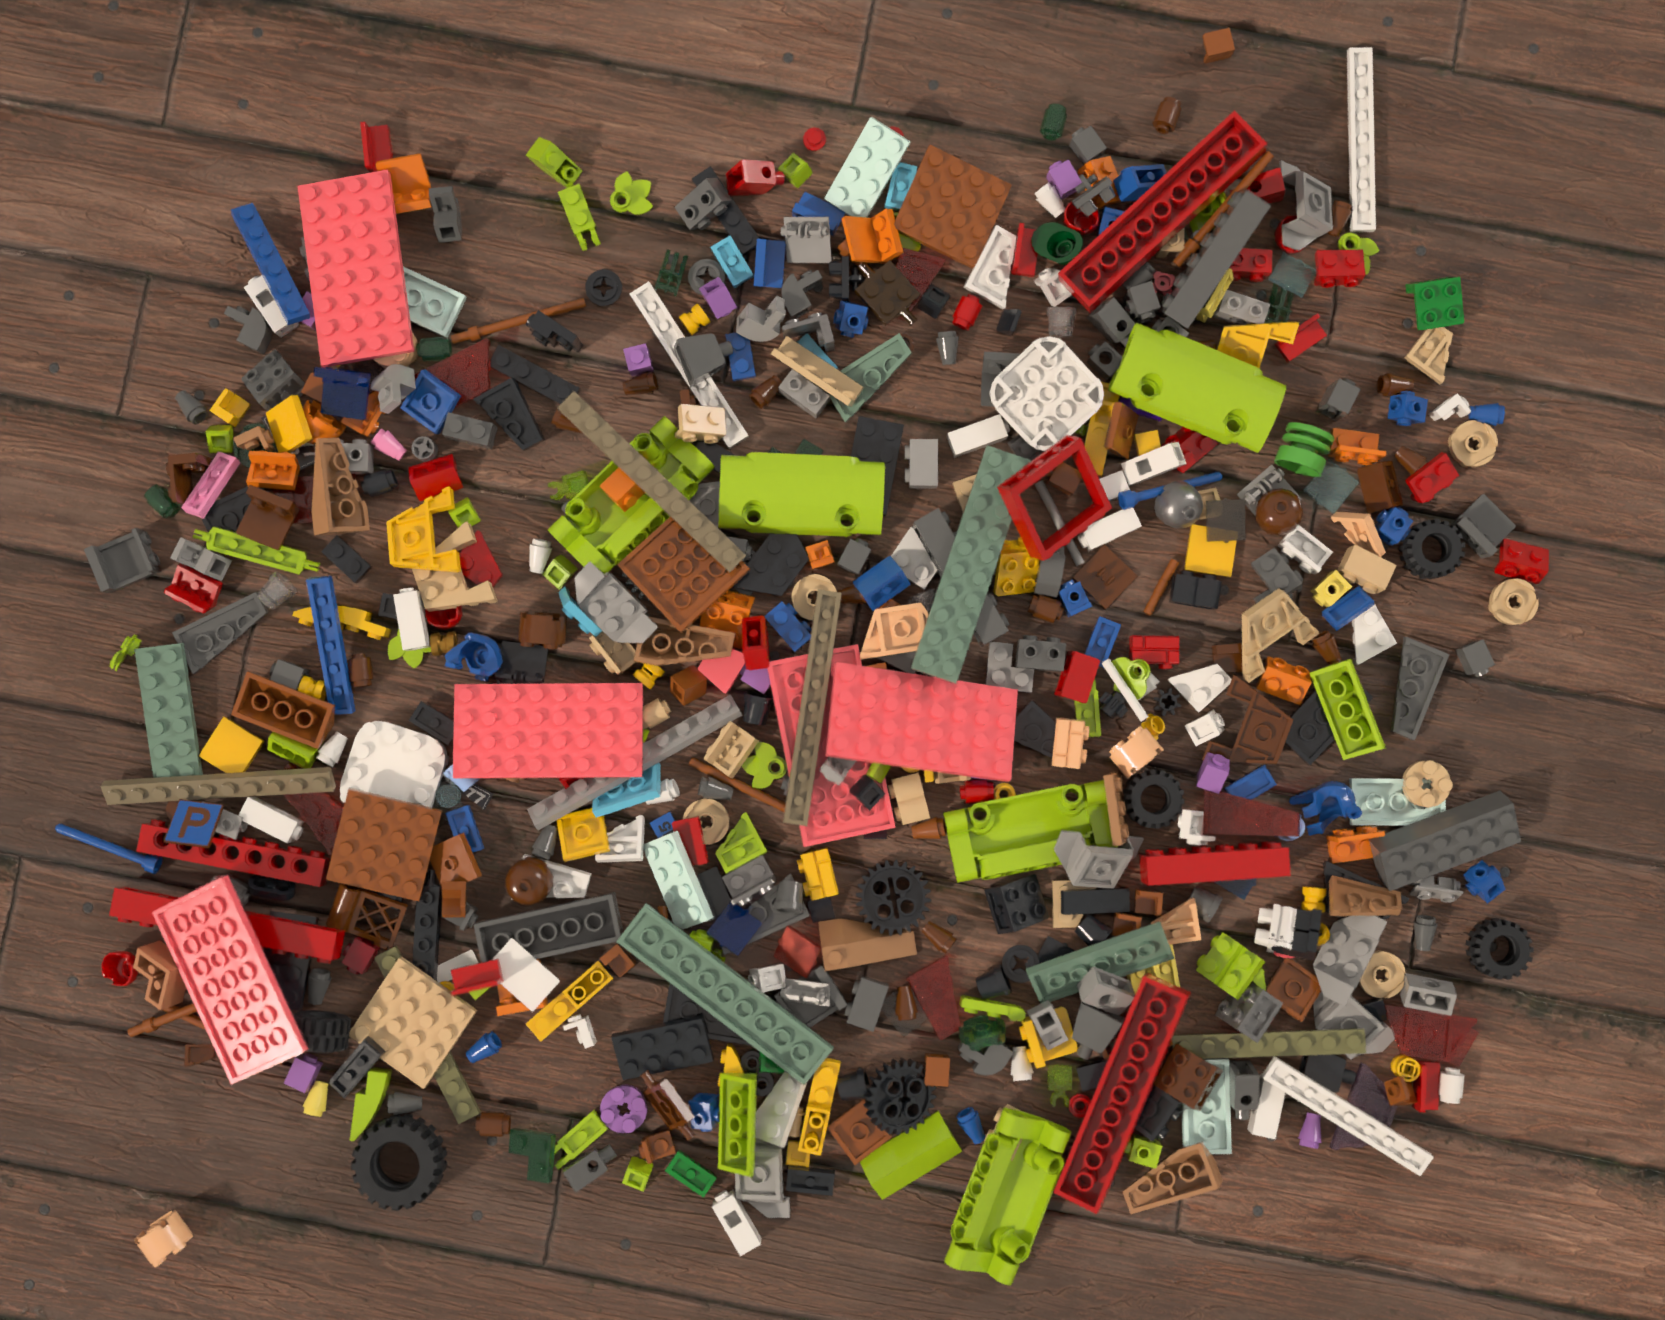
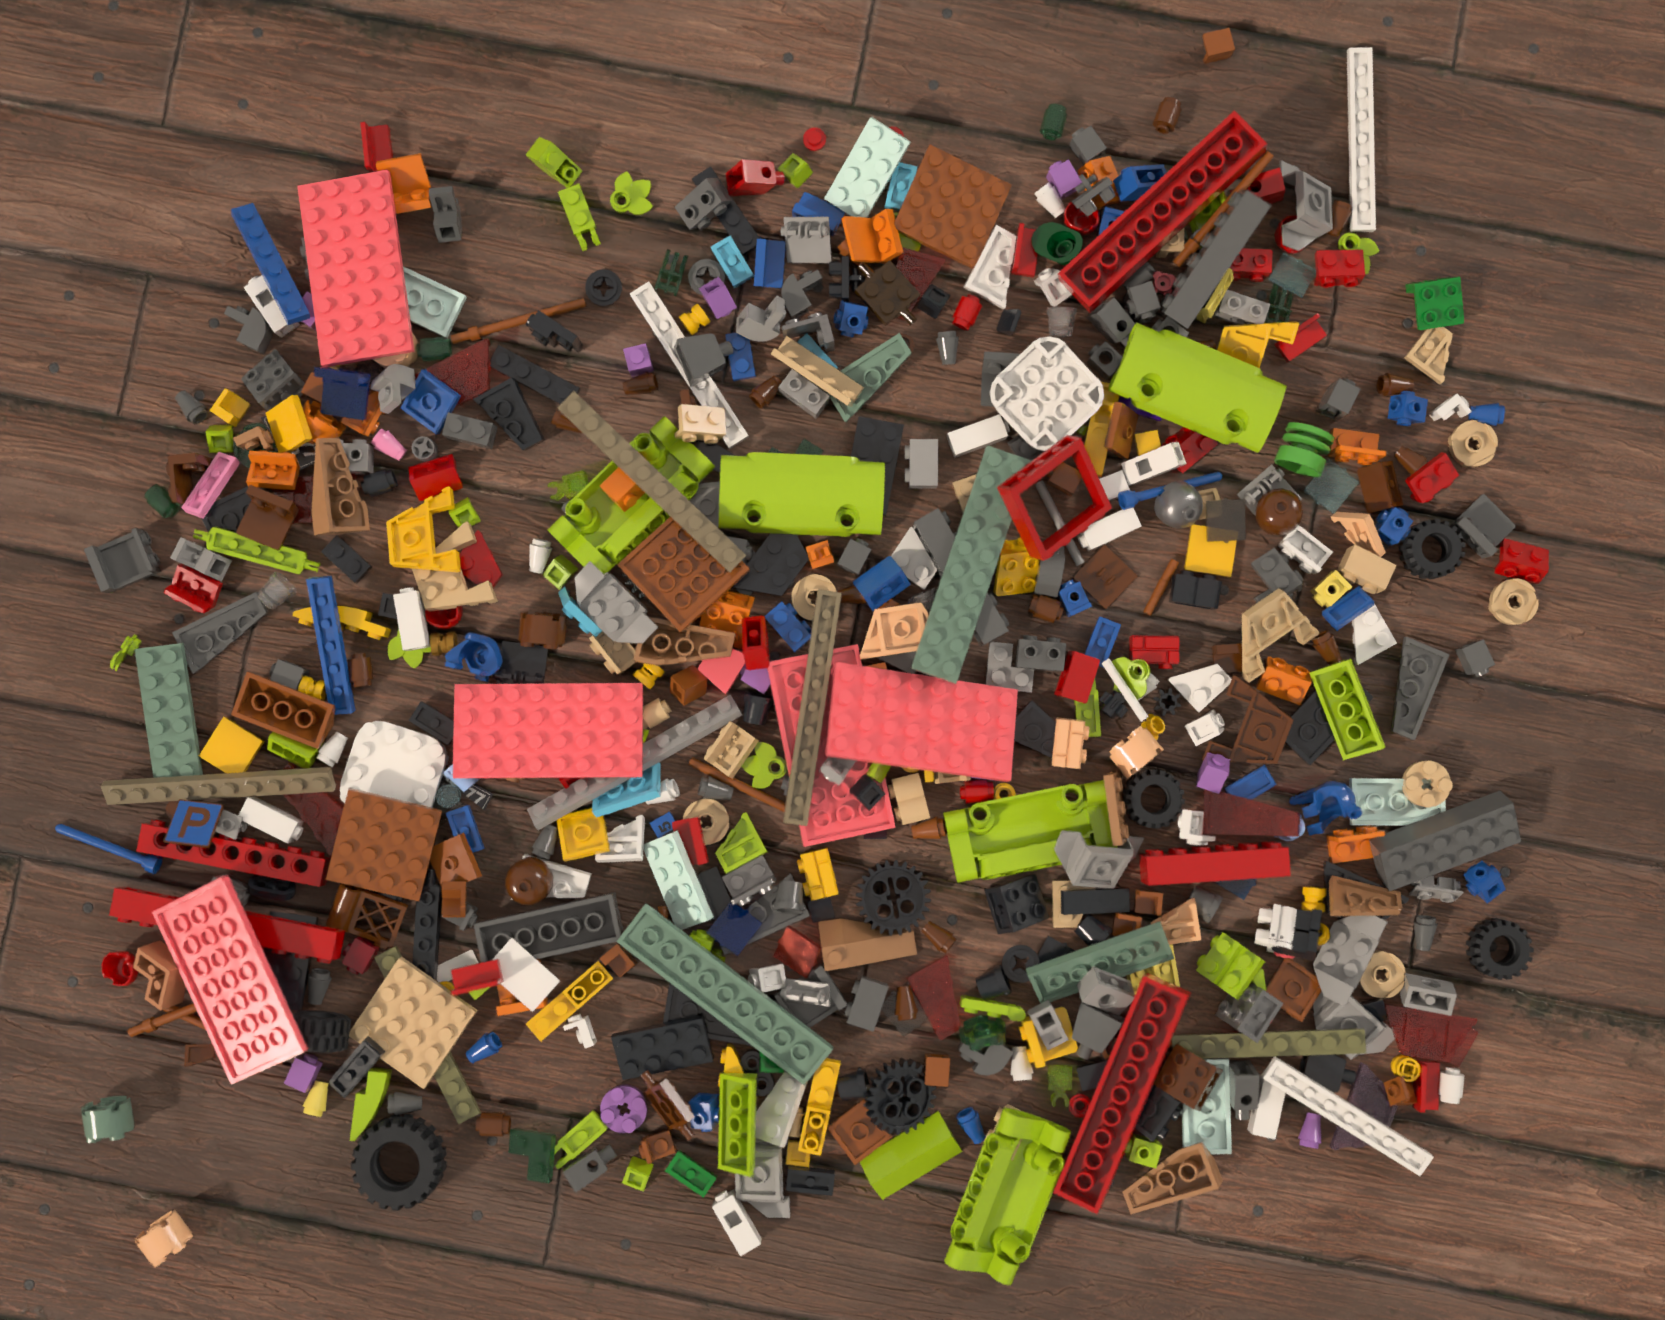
none -> sand green brick [81,1096,135,1143]

